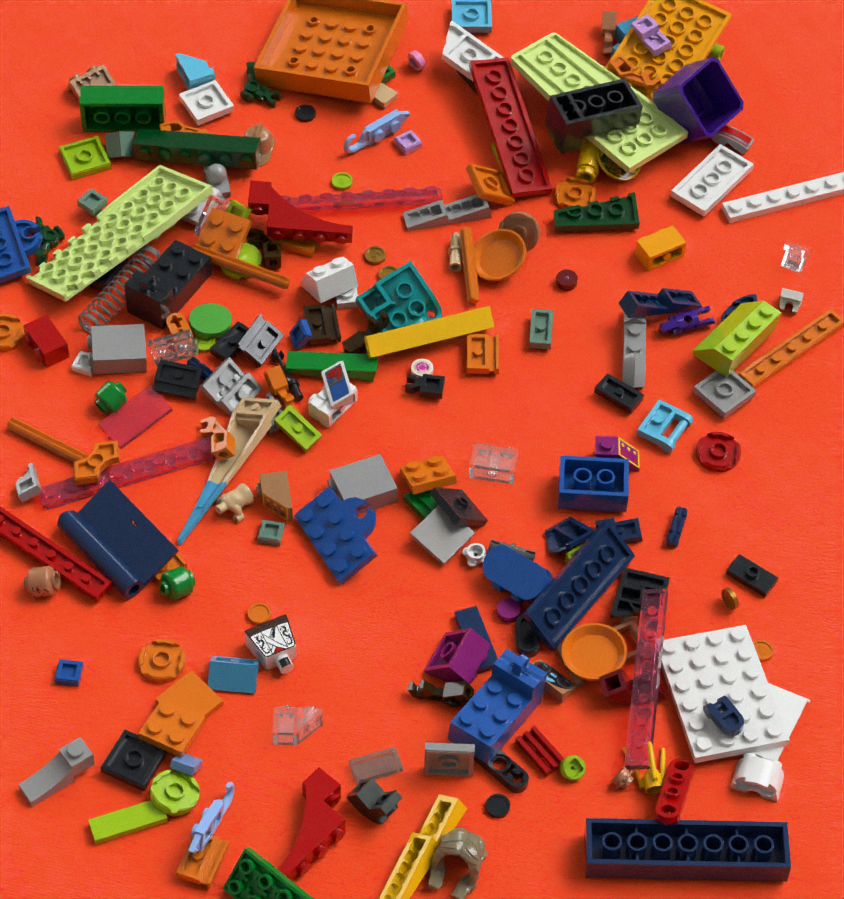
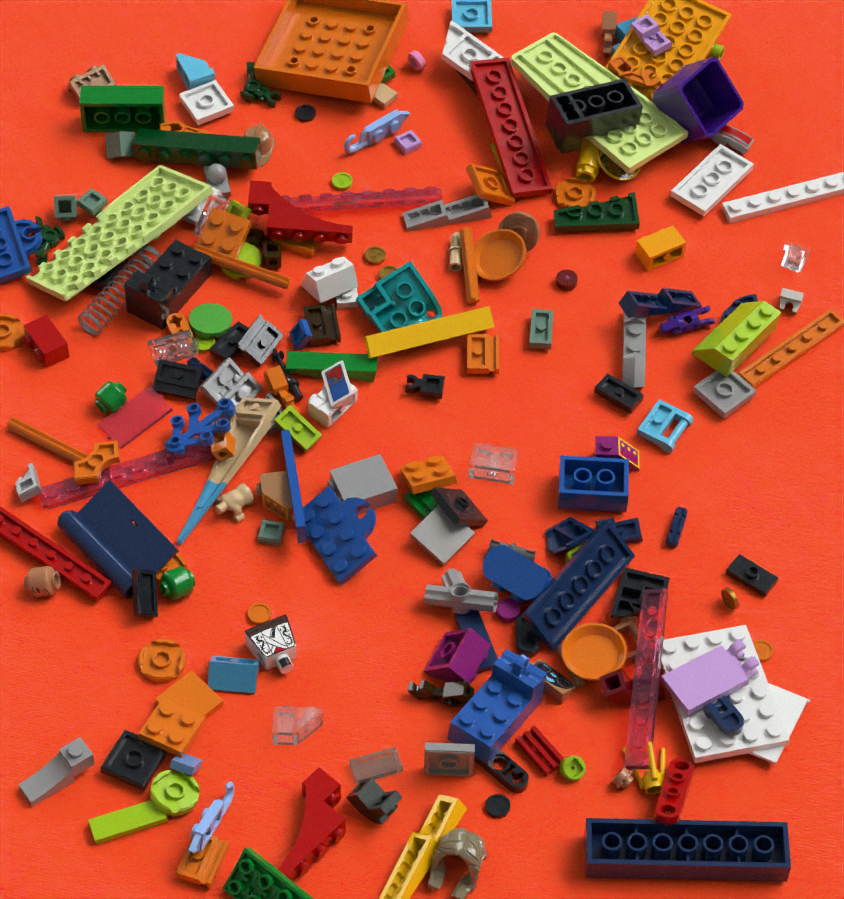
blue tile [55,659,84,687] -> none
lime tile [59,136,112,180] -> none
white tile [71,351,93,377] -> none
light grey brick [87,324,147,374] -> none
dark brown piece [342,310,390,354] -> none
tile [411,359,433,379] -> none
white plate [462,543,486,567] -> none
red tile [696,432,741,472] -> none
white cylinder [730,753,784,802] -> none
none -> sand green brick [54,194,79,221]
none -> black tile [132,568,158,618]
none -> blue plant [165,398,236,456]
none -> blue tile [281,430,307,543]
none -> light grey piece [424,568,498,614]
none -> lavender tile [661,639,759,716]

